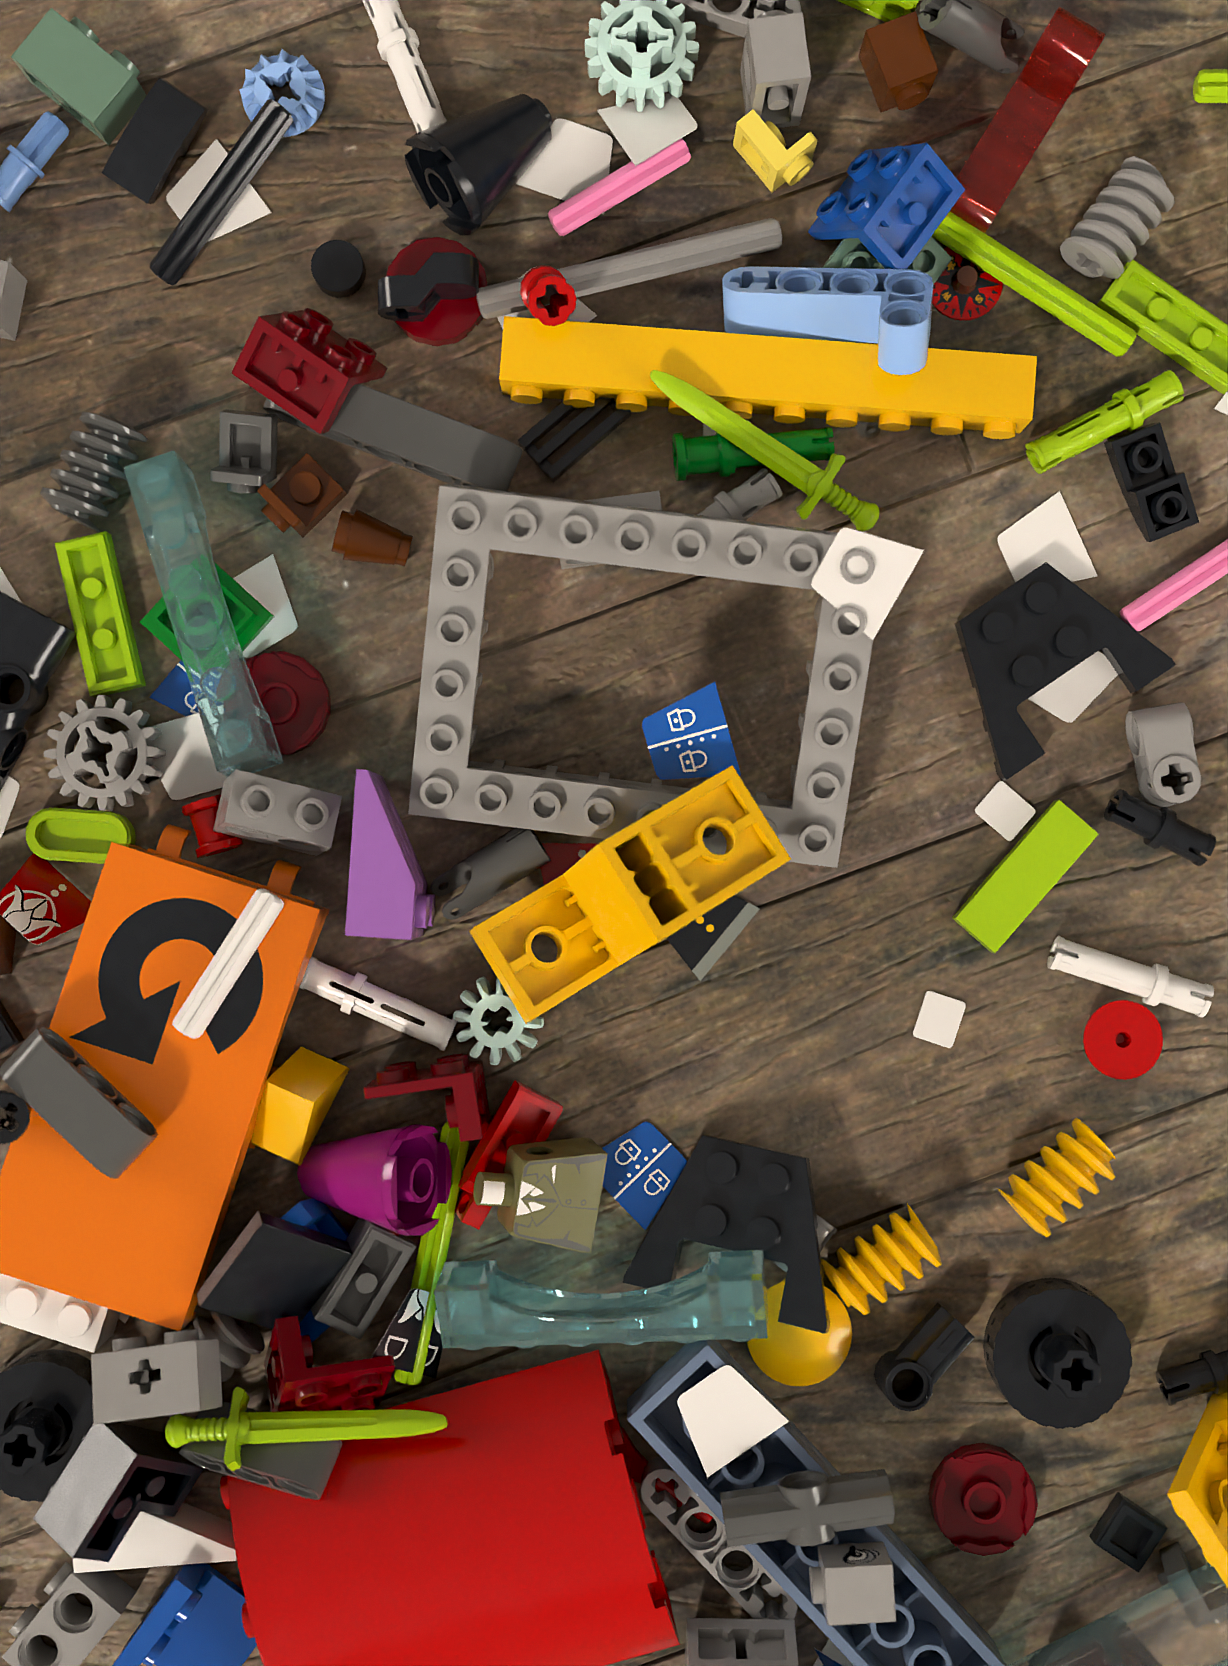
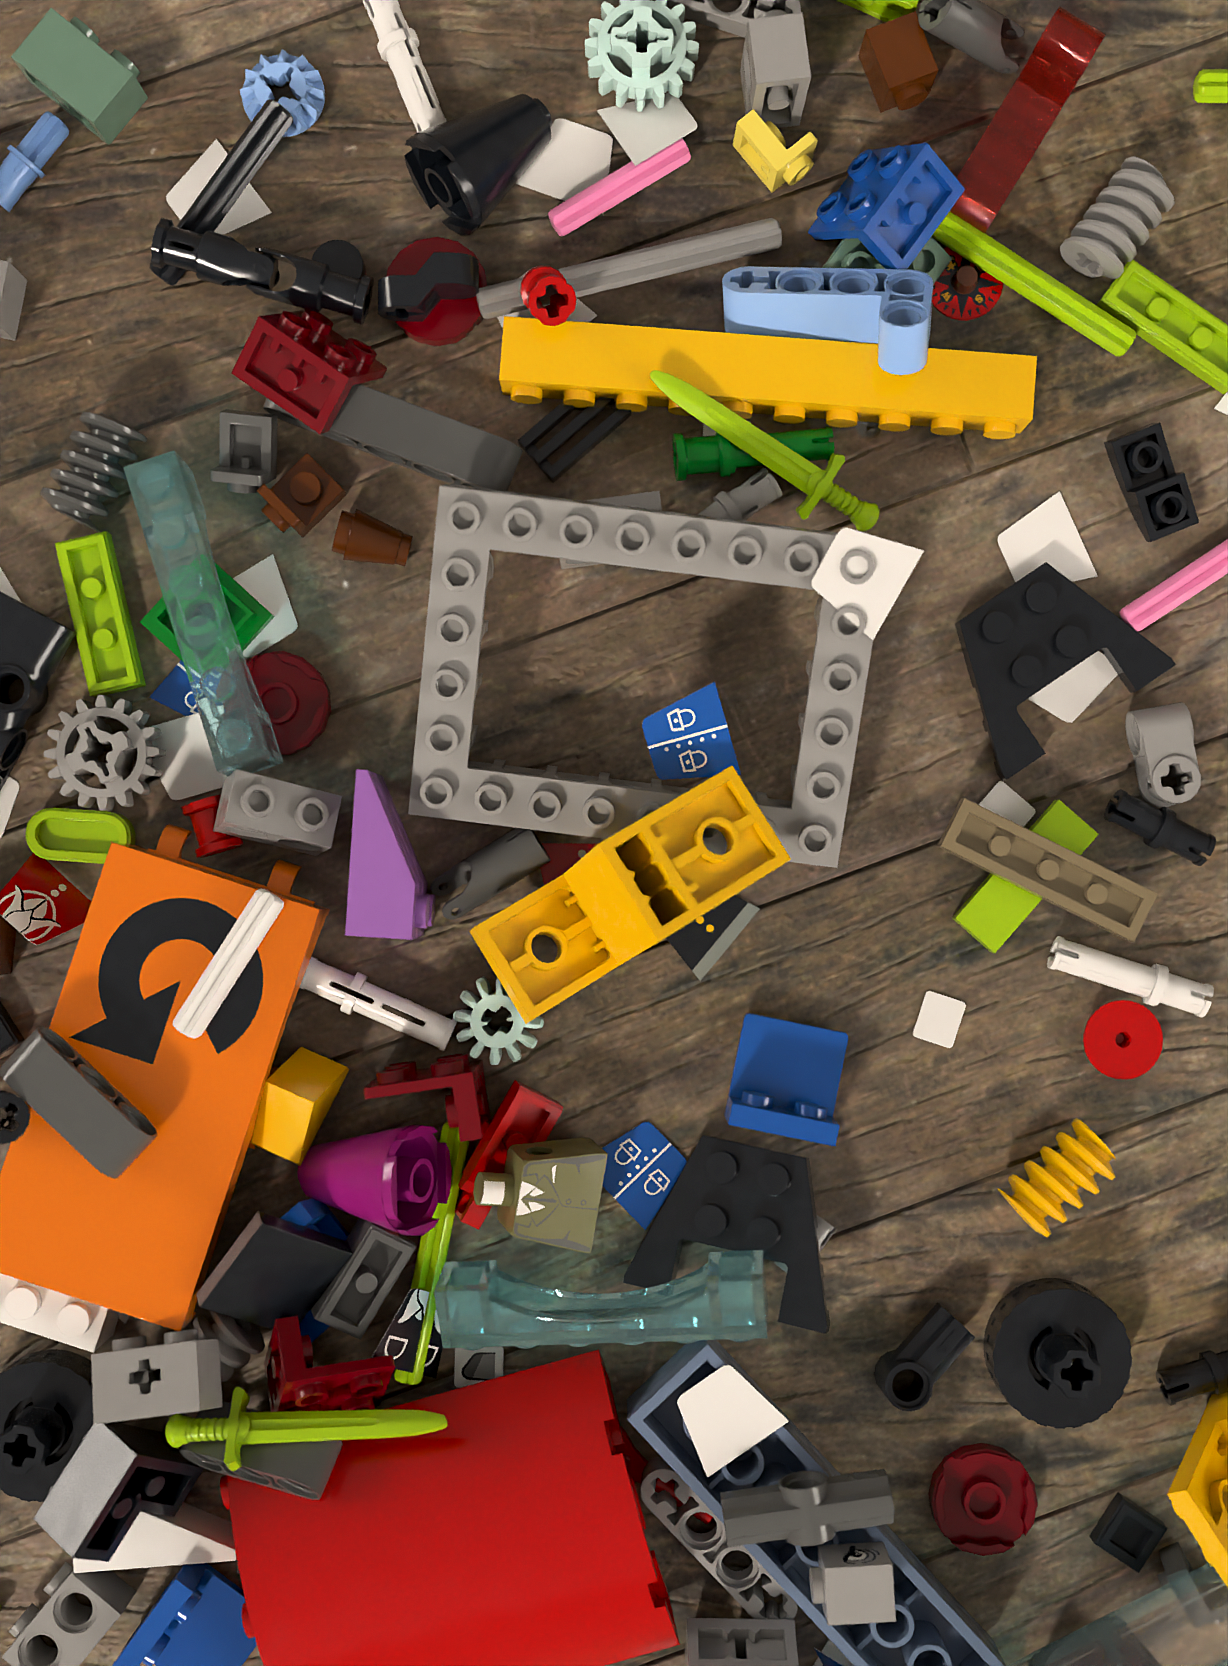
black slope [102,78,208,204] -> none
yellow dish [745,1278,852,1386] -> none
yellow piece [821,1203,942,1315] -> none
lime pin [1025,370,1184,474] -> none
none -> black piece [151,218,374,325]
none -> sticker [454,1345,504,1388]
none -> blue bracket [724,1013,848,1146]
none -> dark tan plate [937,798,1158,942]

